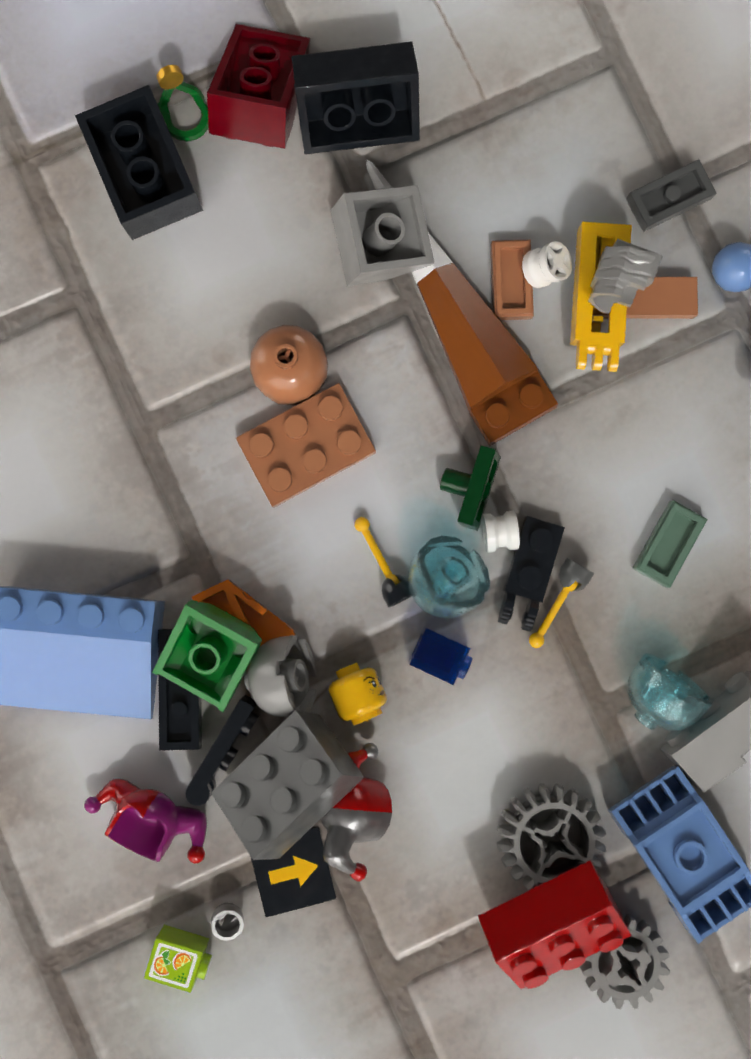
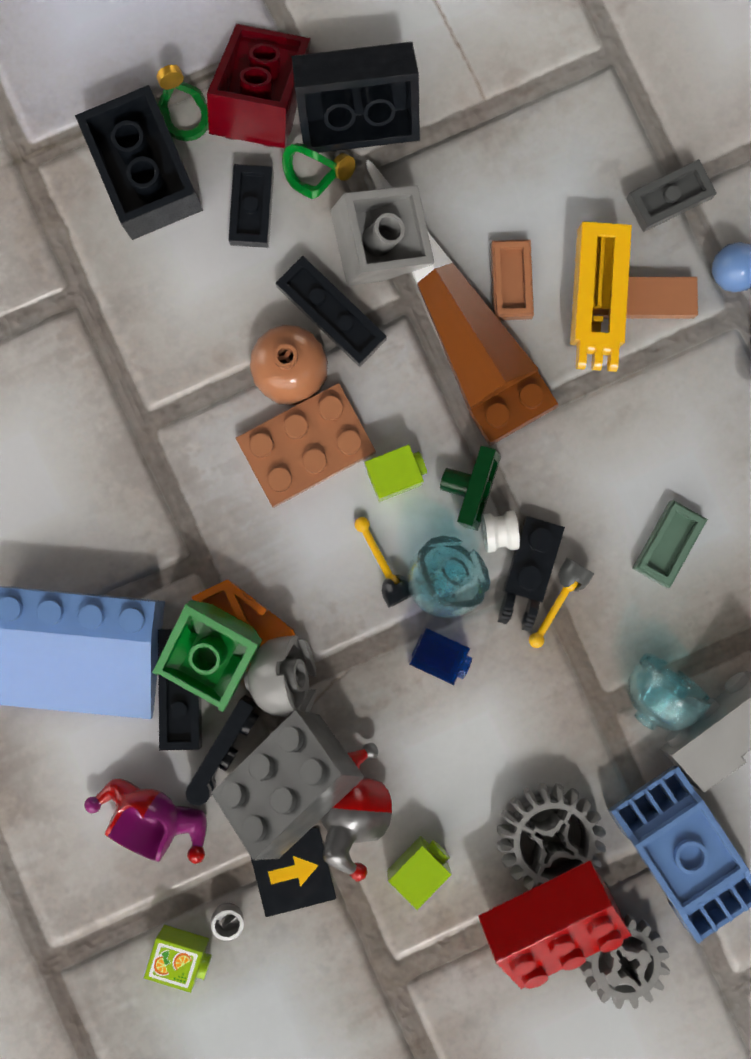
yellow head [328,663,387,726] -> none
white wheel [522,241,572,288] -> none
light grey hair [588,239,663,314] -> none
none -> black plate [228,164,274,248]
none -> black plate [276,256,387,367]
none -> green piece [282,143,356,199]
none -> lime brick [364,444,427,502]
none -> lime brick [387,835,452,910]

